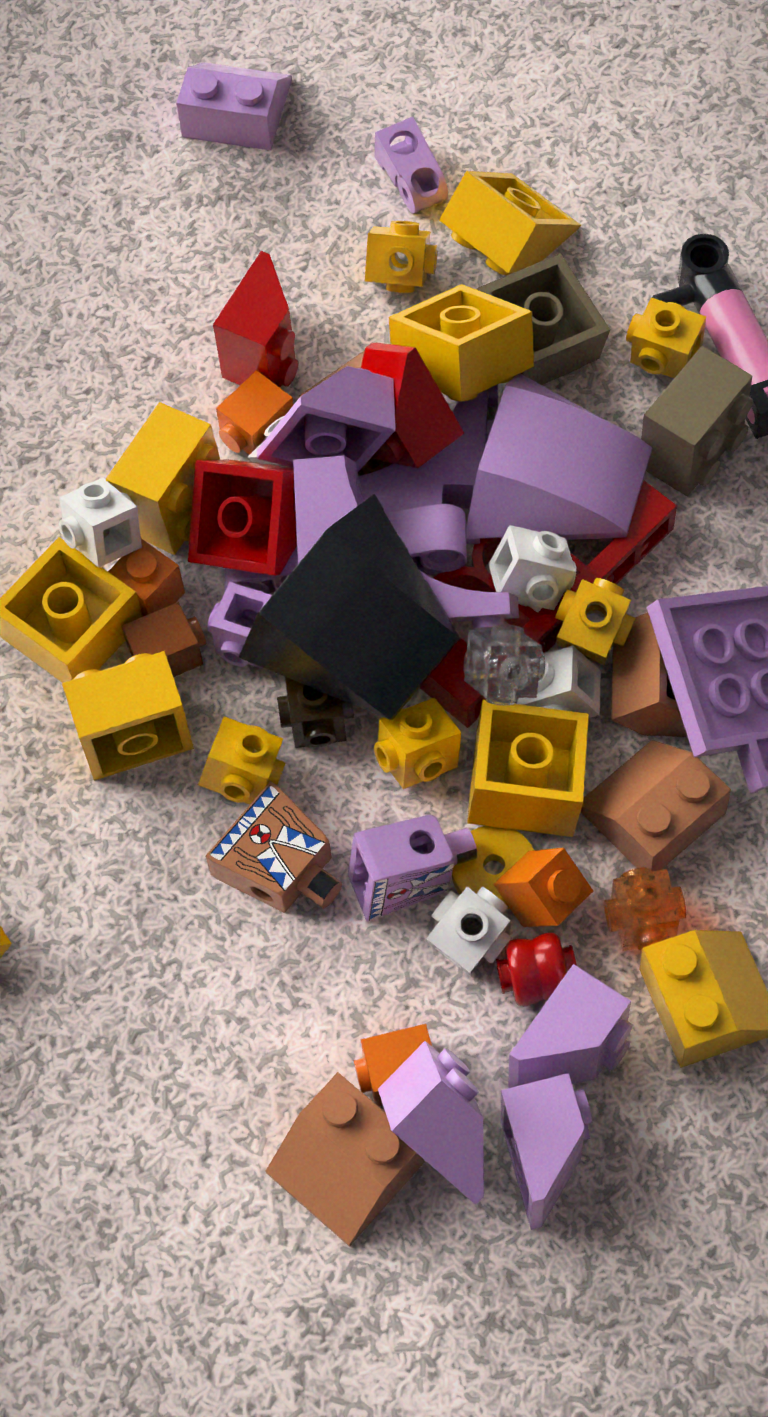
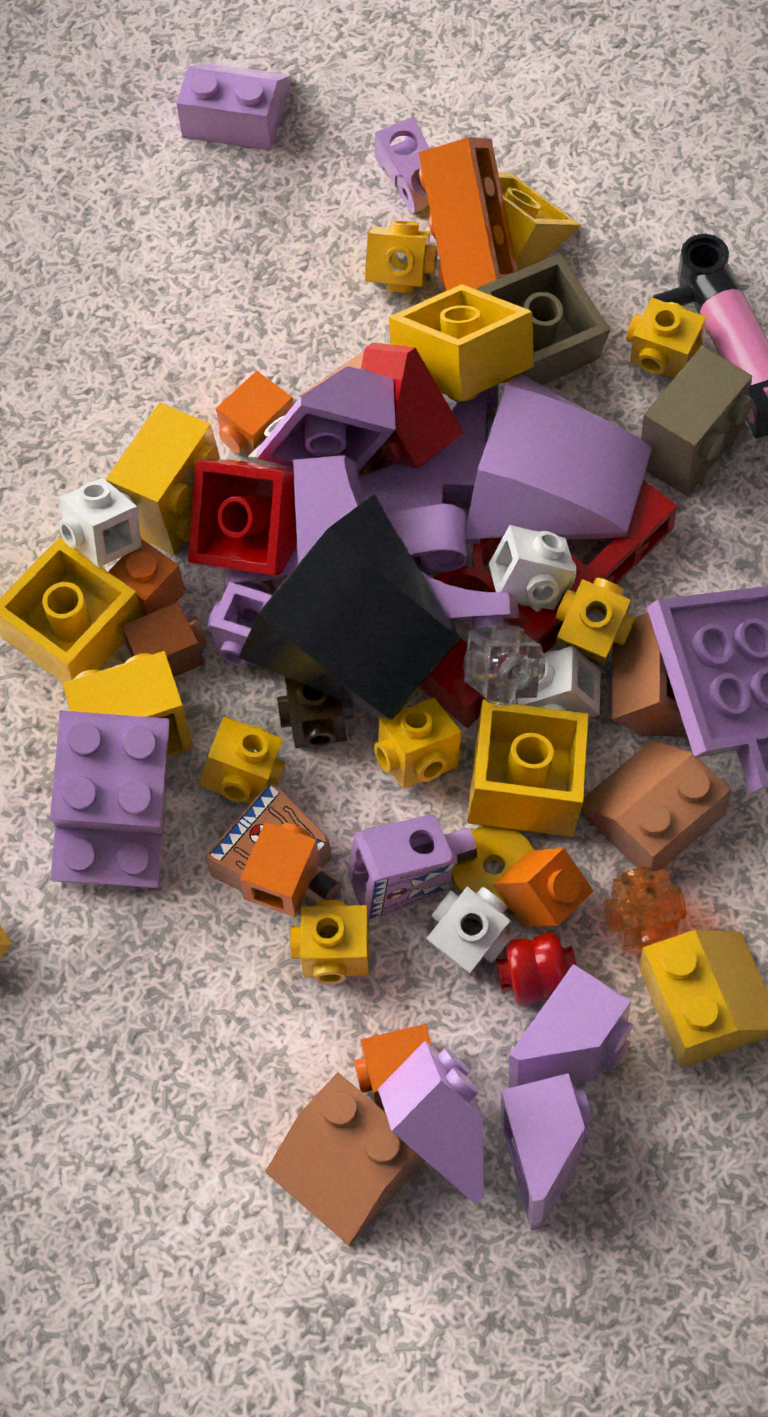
red slope [213,251,299,387] -> none
none -> lavender bracket [50,710,170,889]
none -> orange brick [240,821,320,917]
none -> yellow brick [290,900,370,984]
none -> orange brick [418,137,518,291]

